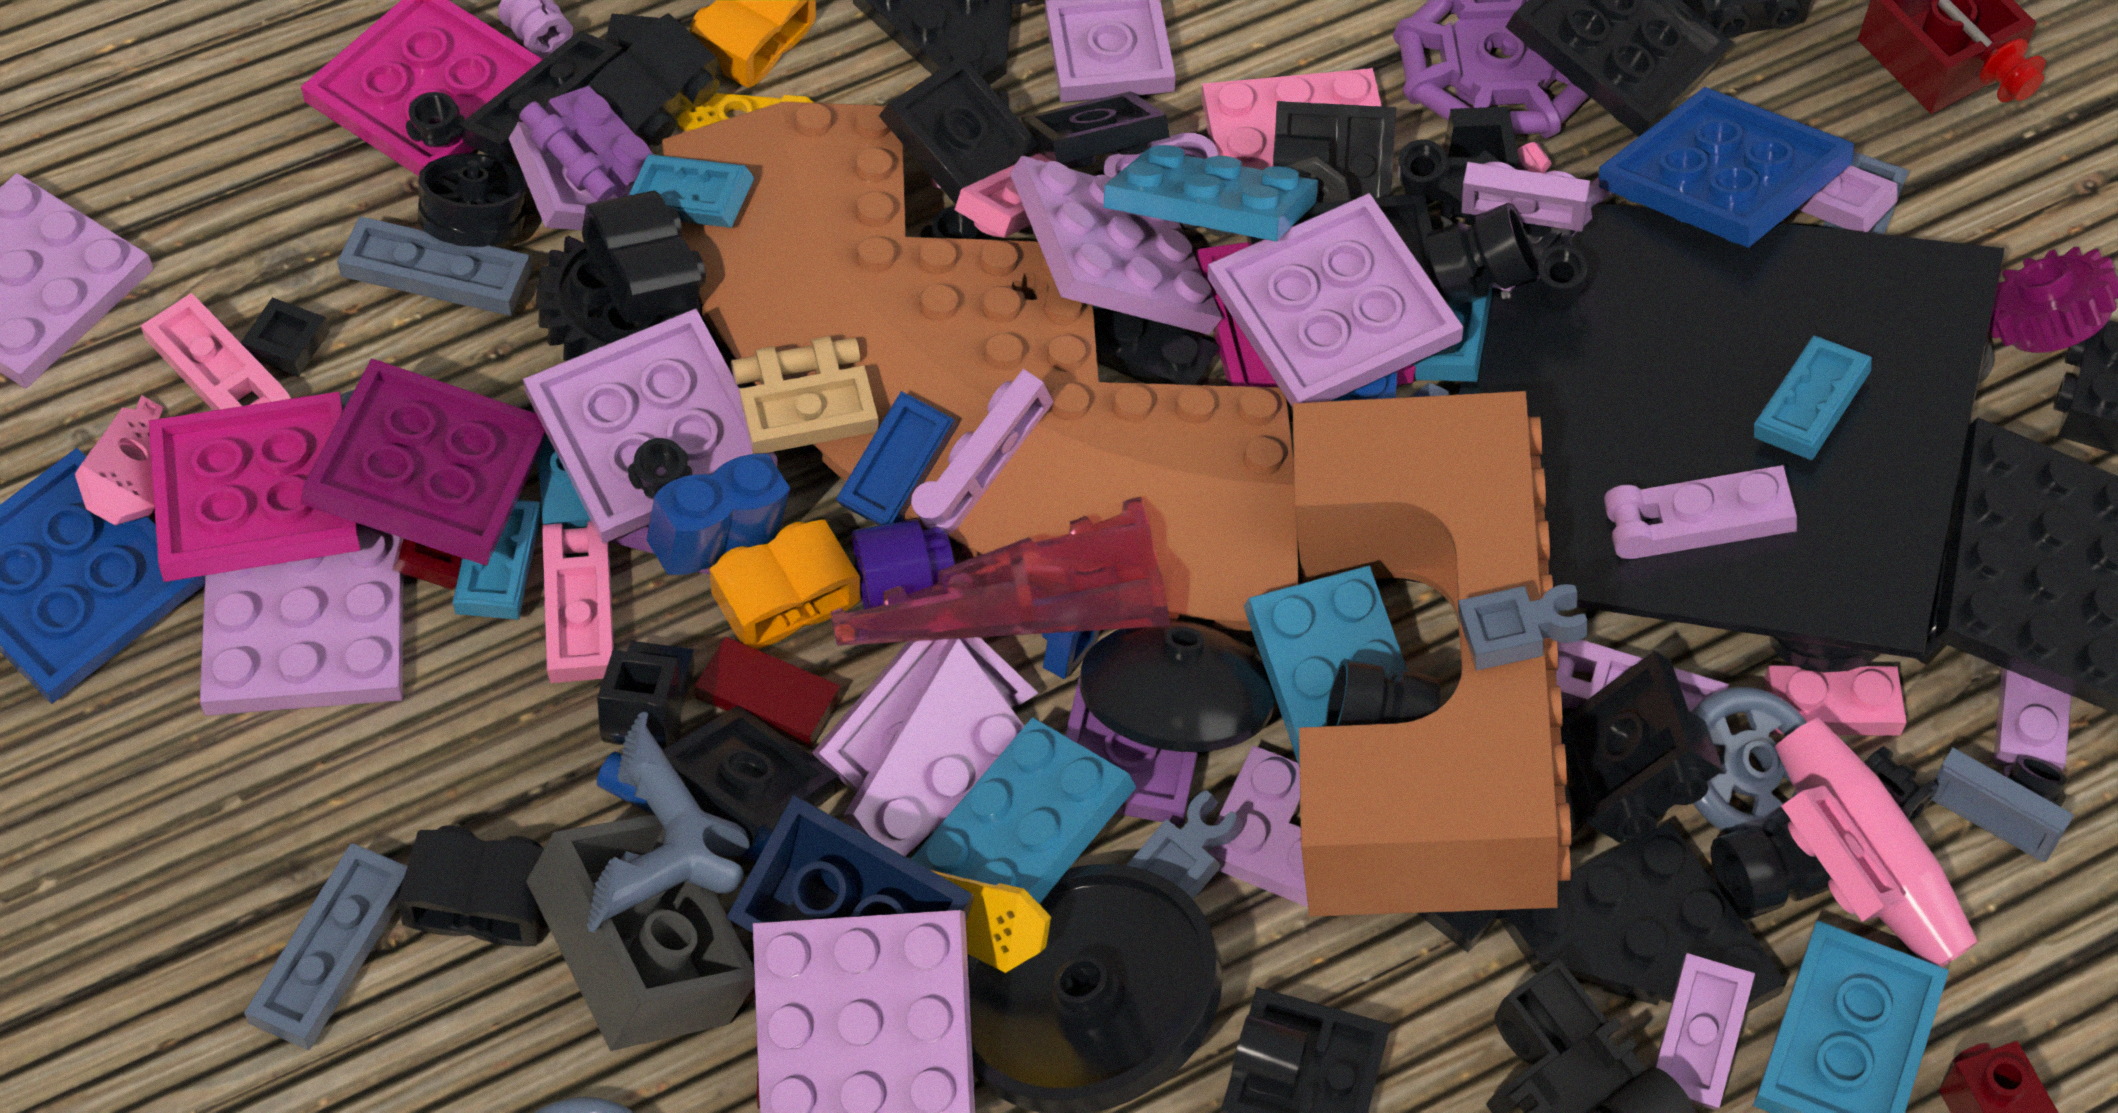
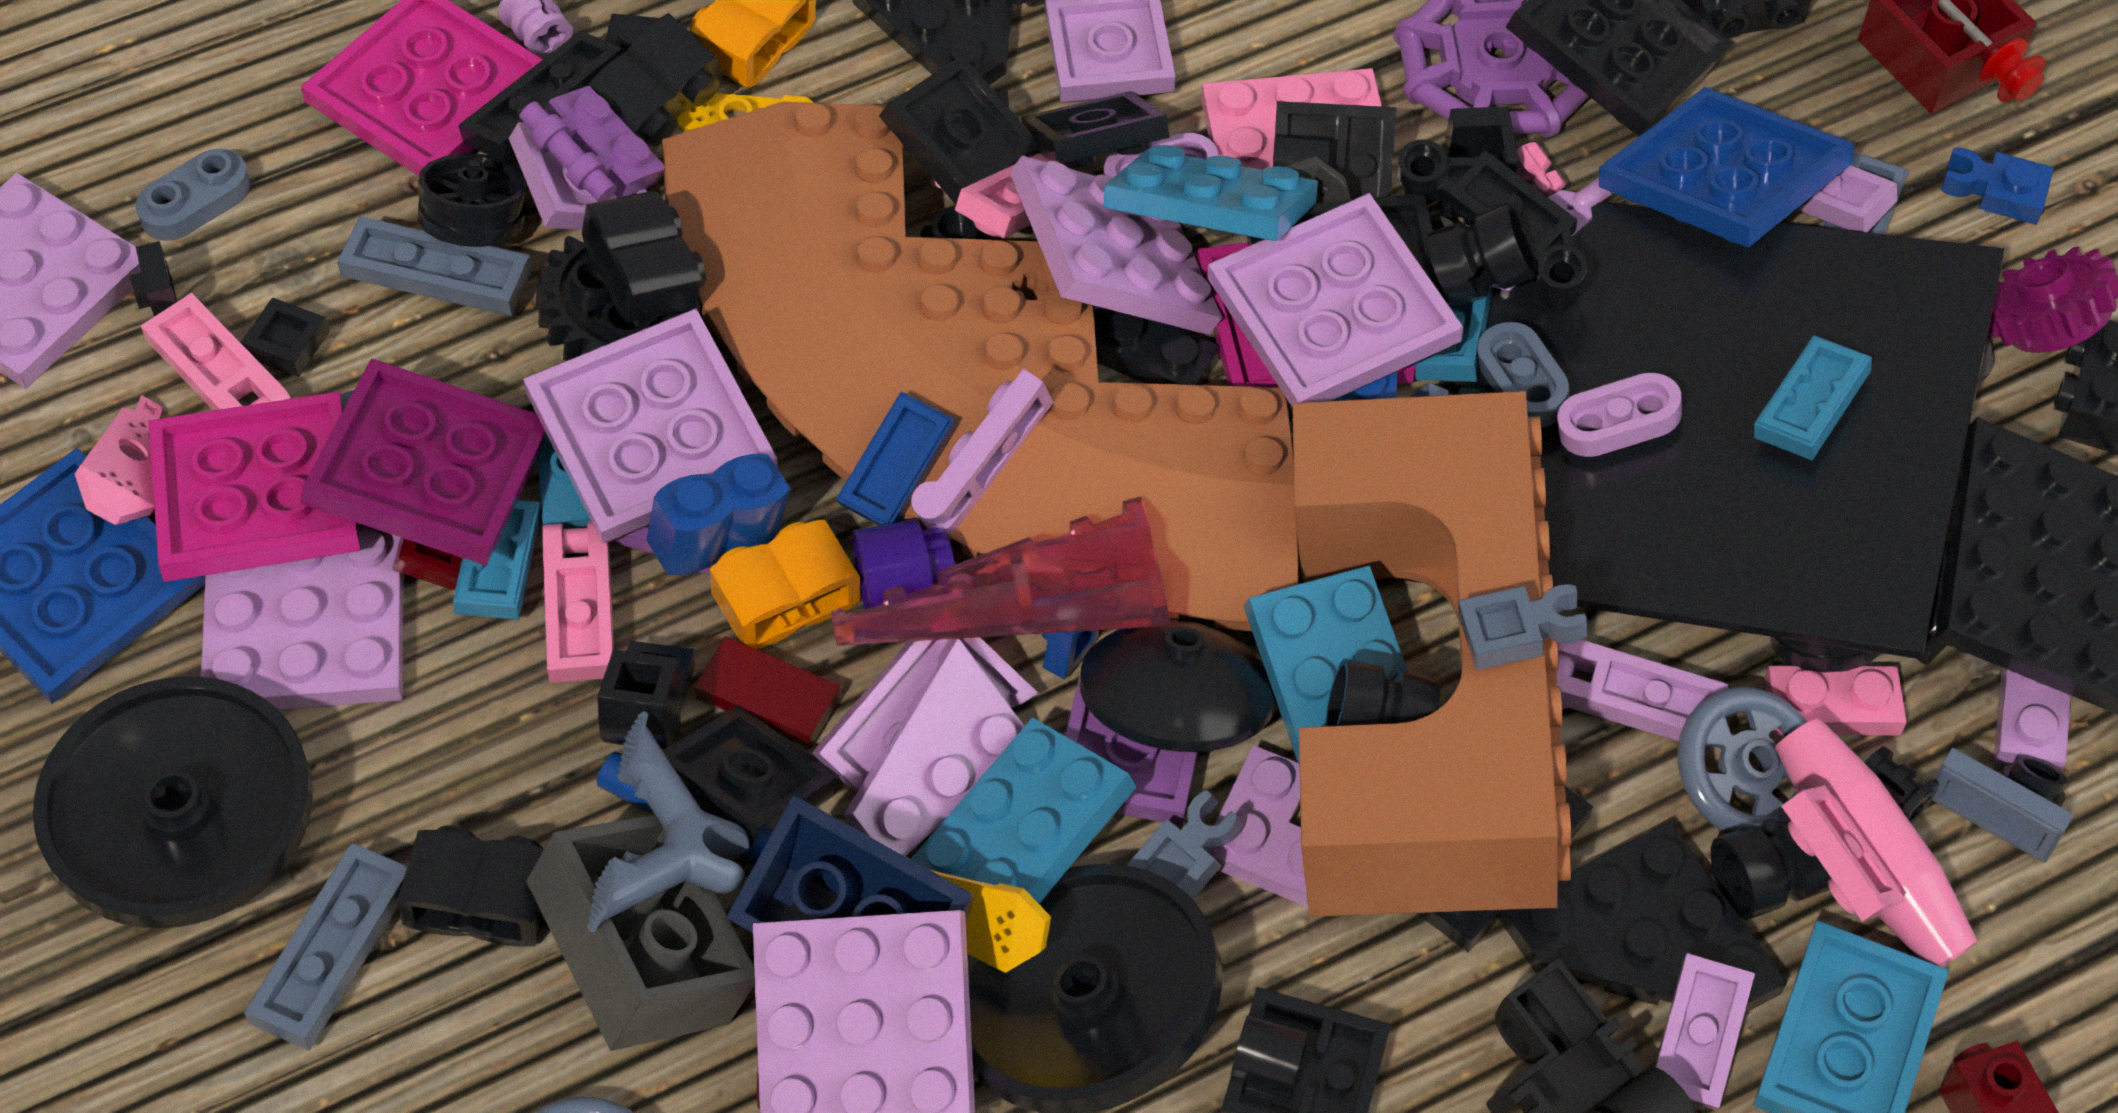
black plate [406,92,465,147] -> none
dark azure plate [628,154,755,228] -> none
black plate [628,438,692,500] -> none
tan plate [731,336,878,454] -> none
lavender plate [1462,162,1590,232] -> none
black plate [1560,651,1723,843] -> none
lavender plate [1604,465,1797,559] -> none
none -> black dish [33,676,313,928]
none -> black plate [130,241,178,317]
none -> sand blue plate [136,149,250,241]
none -> sand blue plate [1477,322,1570,427]
none -> lavender plate [1557,373,1682,457]
none -> blue plate [1940,148,2054,225]

